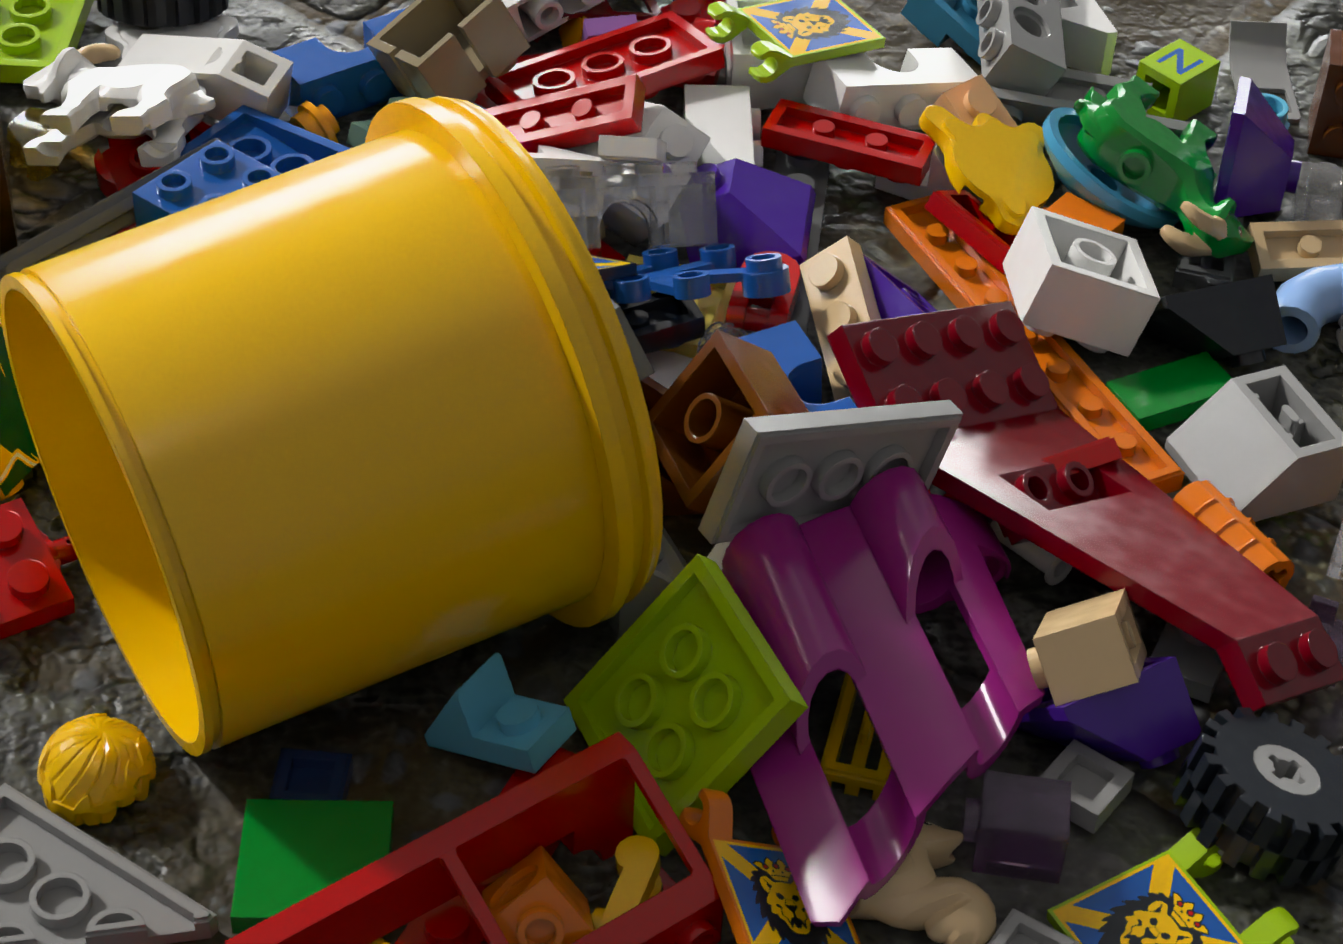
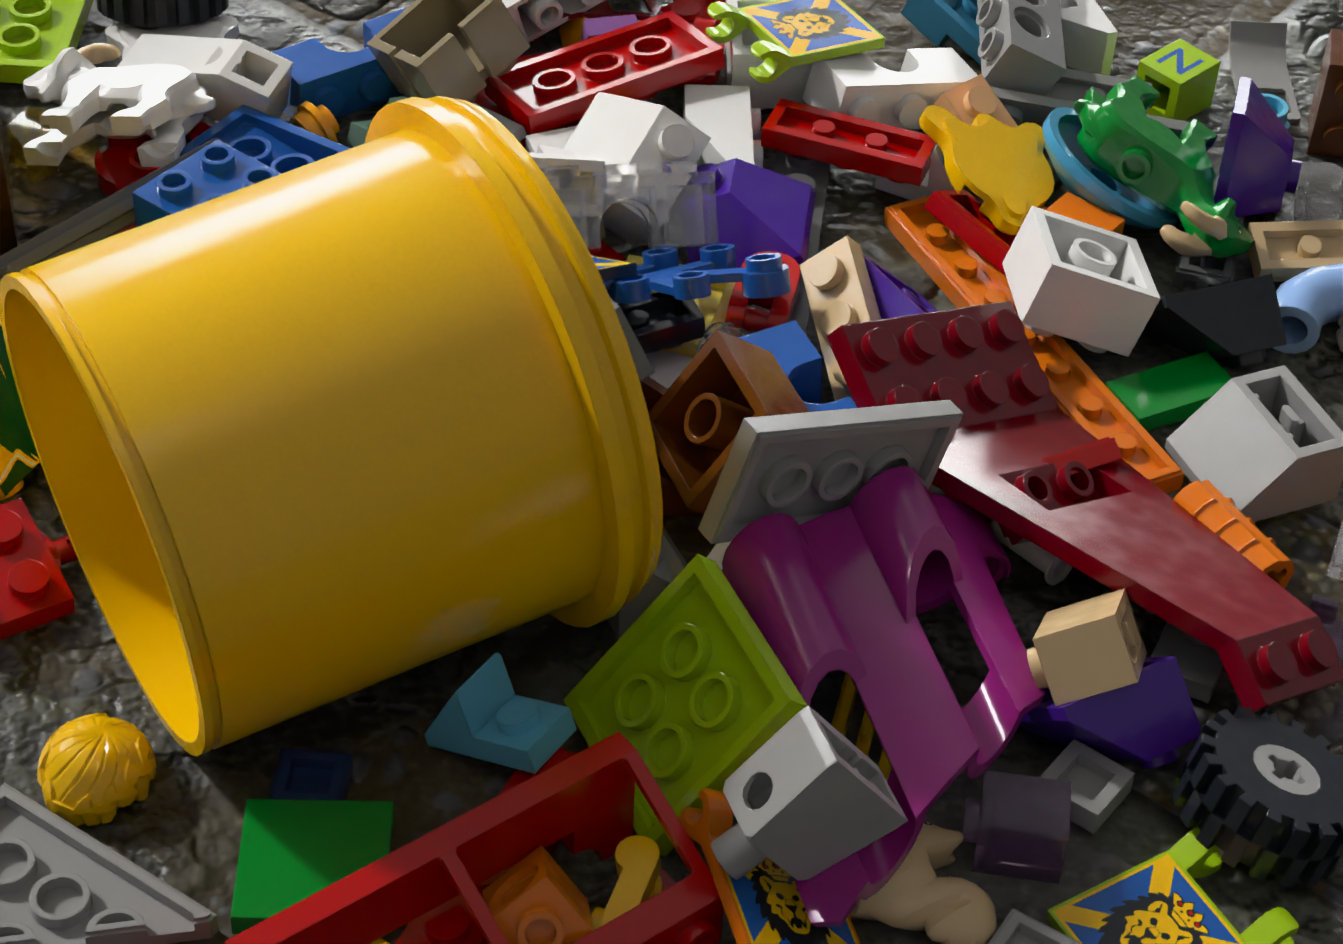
red plate [484,73,646,153] -> none
white tile [598,135,667,166] -> none
none -> light grey torso [711,705,908,881]

